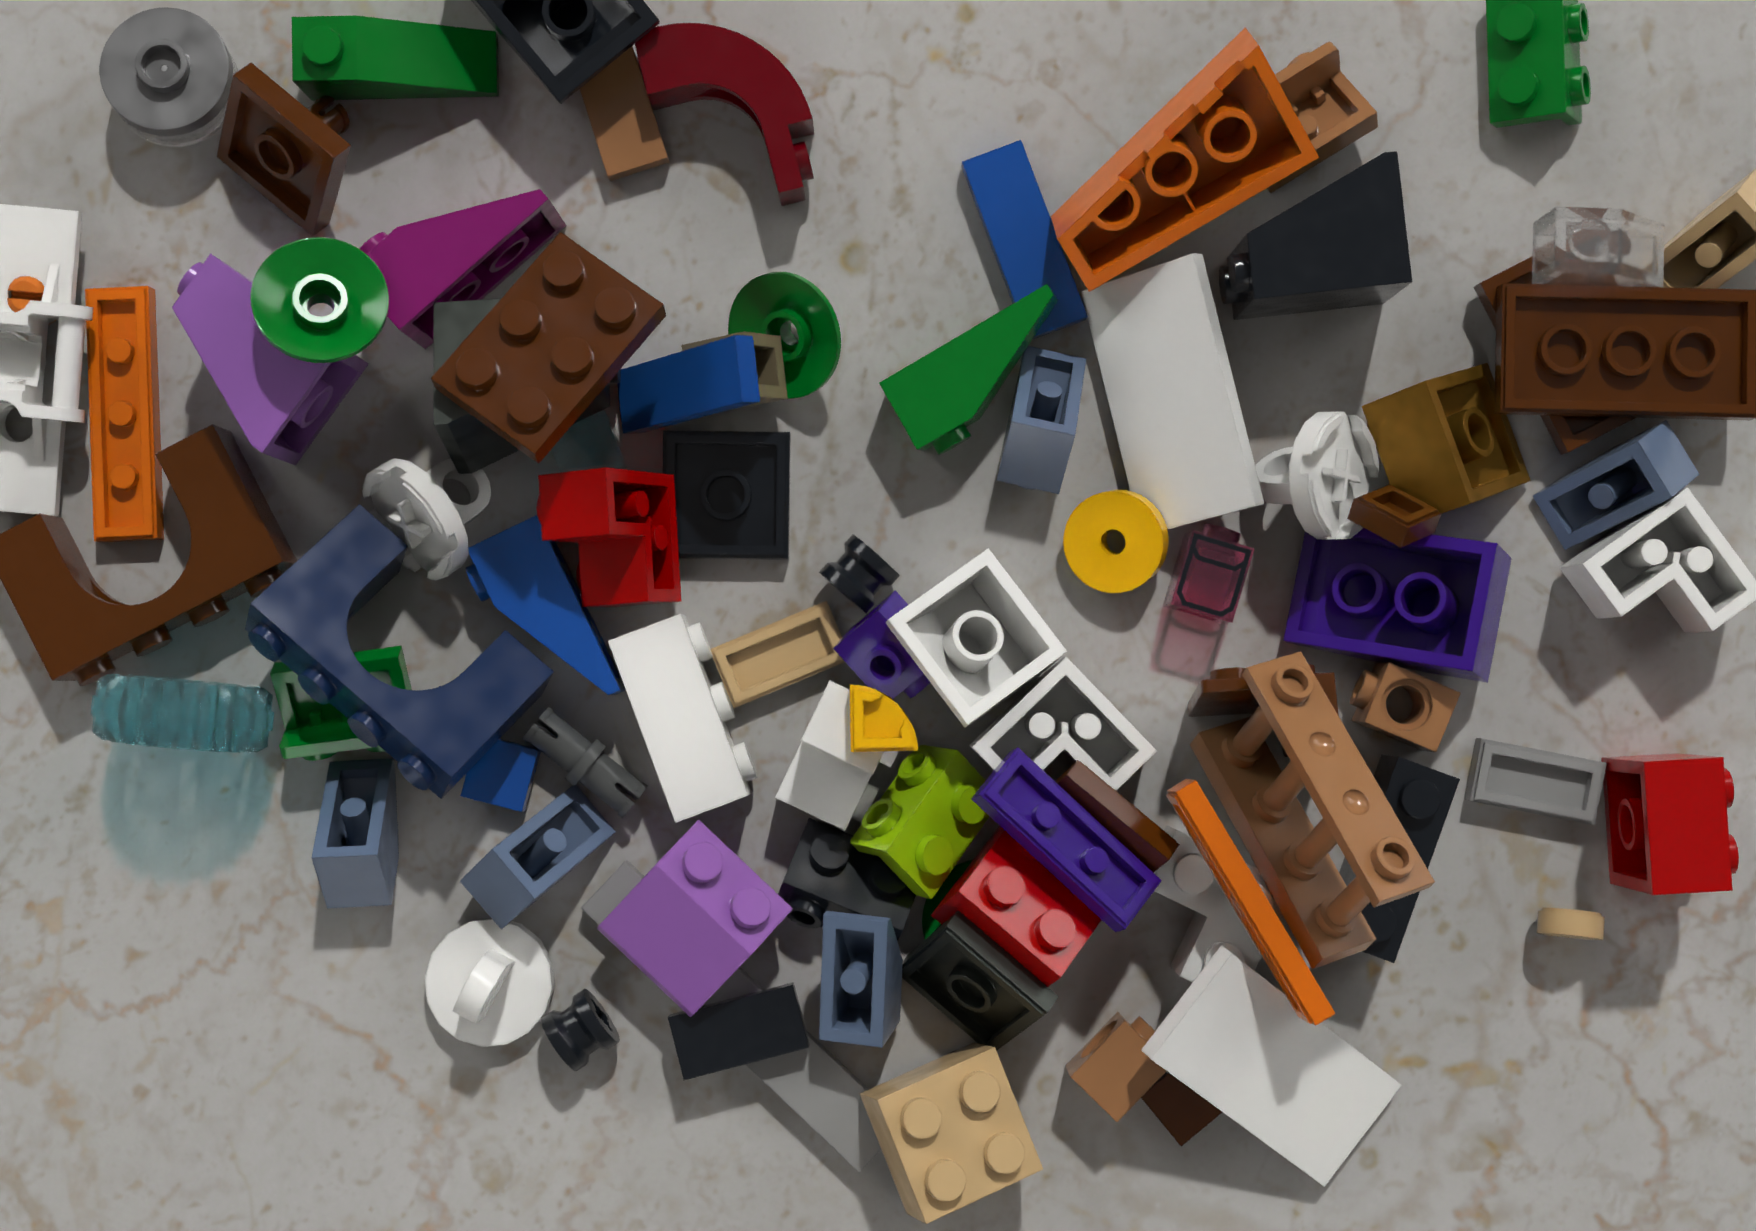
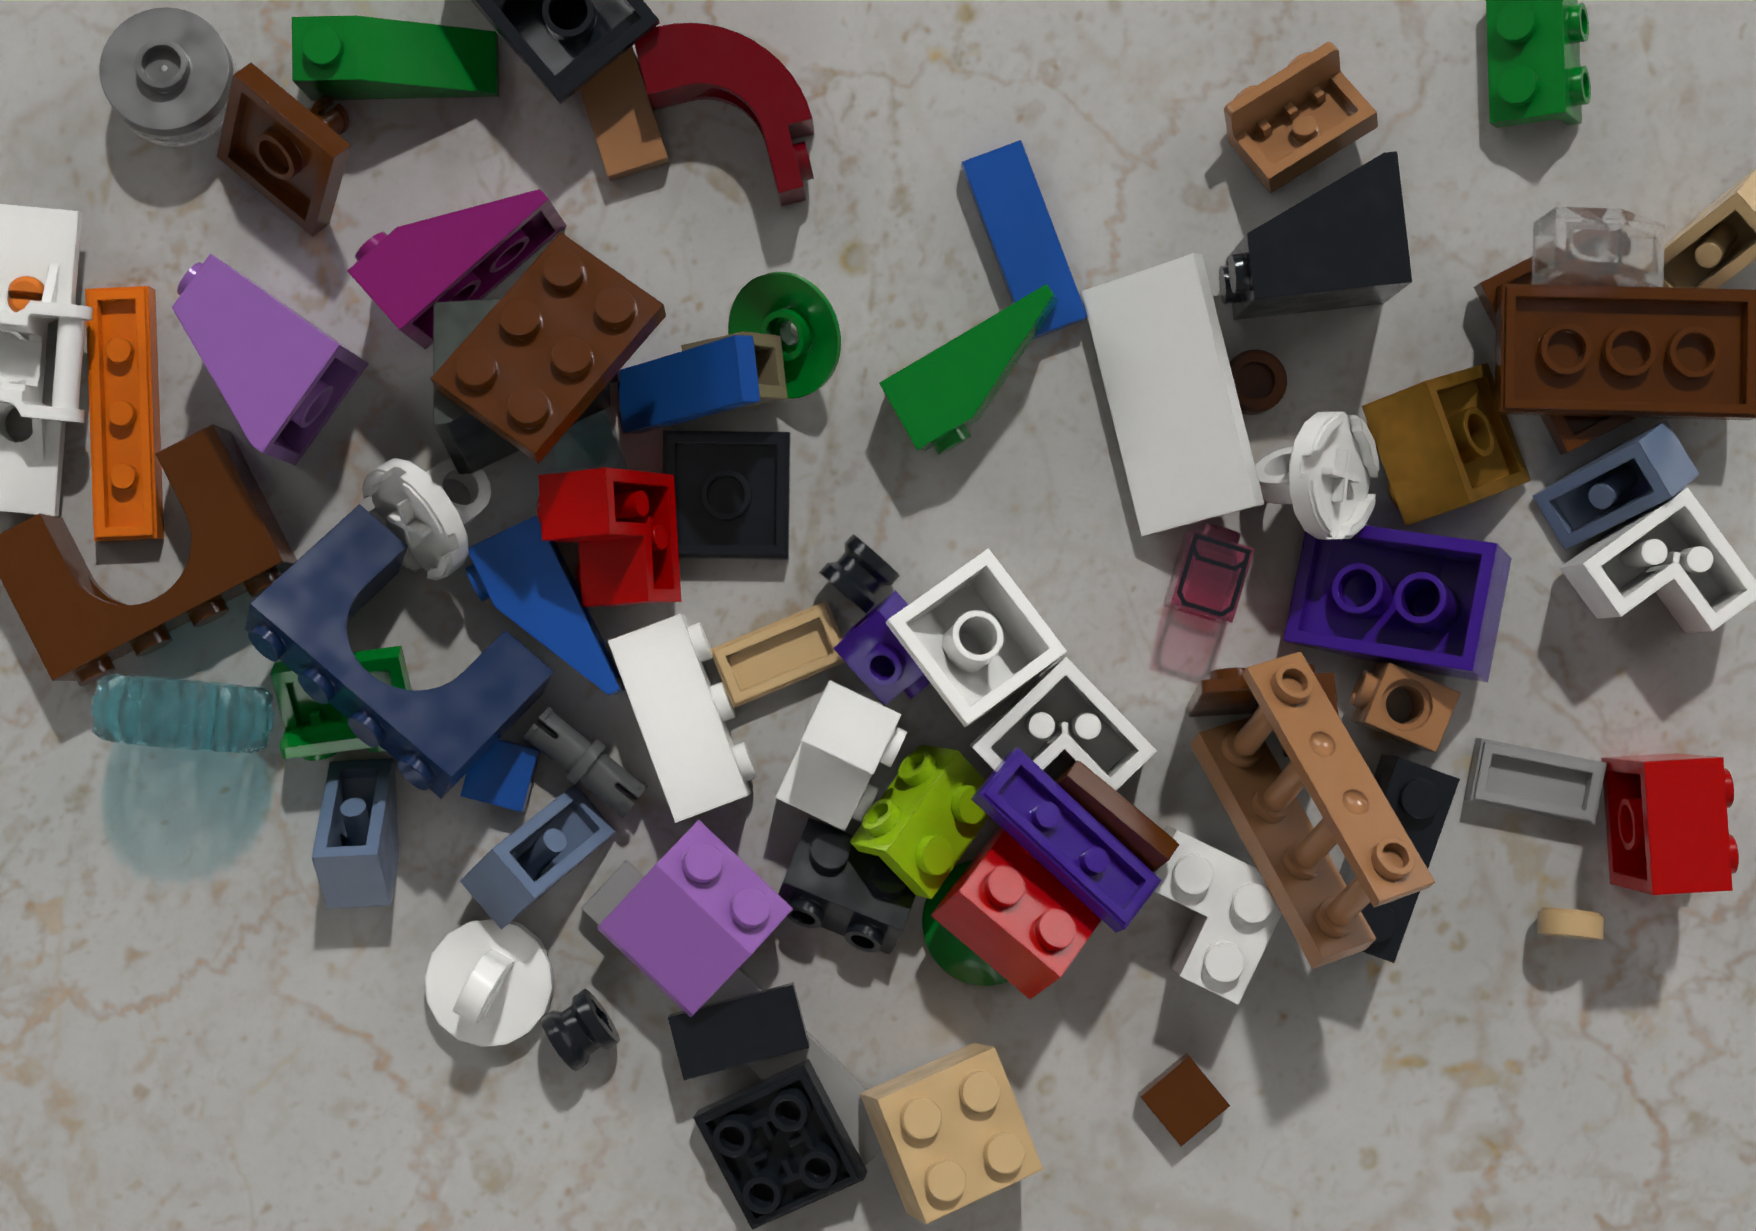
green dish [250,237,389,363] -> none
sand blue slope [819,911,903,1048] -> none
yellow tile [850,685,918,752] -> none
pearl dark grey tile [902,911,1059,1051] -> none
sand blue slope [996,346,1086,494] -> none
orange wedge [1050,27,1320,292] -> none
yellow piece [1063,489,1169,593] -> none
medium nougat brick [1065,1012,1167,1122] -> none
white tile [1141,945,1402,1187] -> none
orange tile [1166,779,1336,1026] -> none
reddish brown tile [1347,484,1442,548] -> none
none -> black tile [693,1059,868,1230]
none -> reddish brown tile [1229,349,1287,415]

